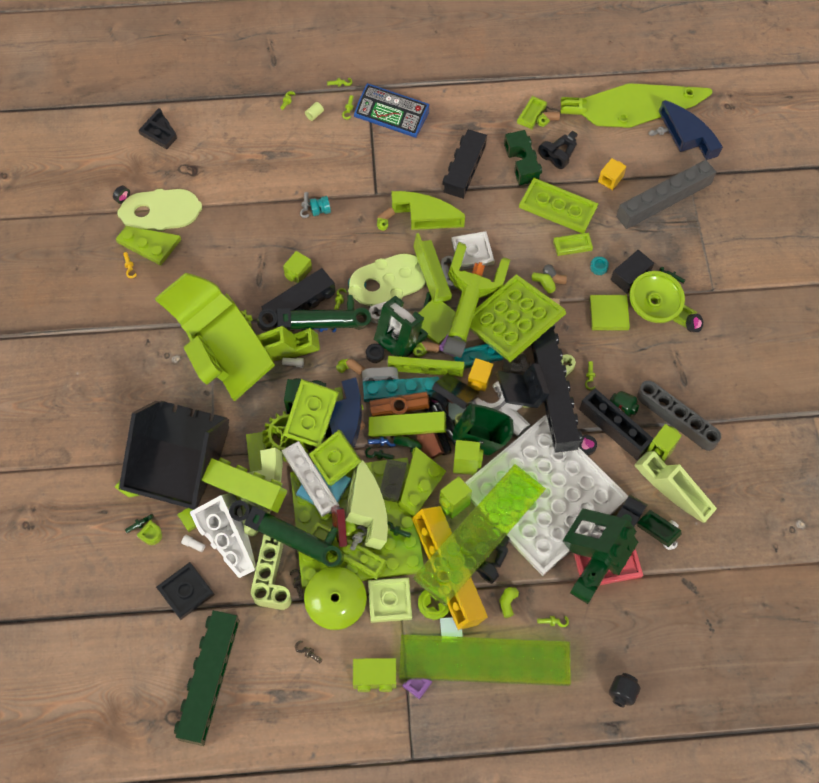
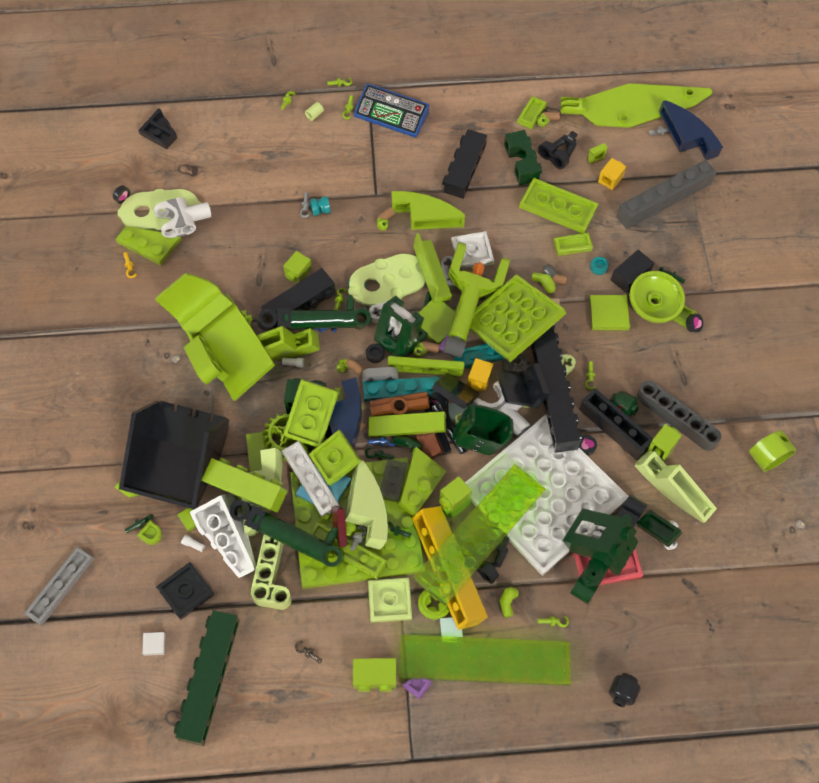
clear smoke hand [290,569,304,599] -> none
lime dish [304,567,367,630] -> none
lime brick [453,440,483,475] -> none
none -> light grey tile [24,546,95,626]
none -> white tile [142,632,166,656]
none -> white connector [154,197,211,238]
none -> lime tile [587,143,608,164]
none -> lime piece [749,430,797,472]

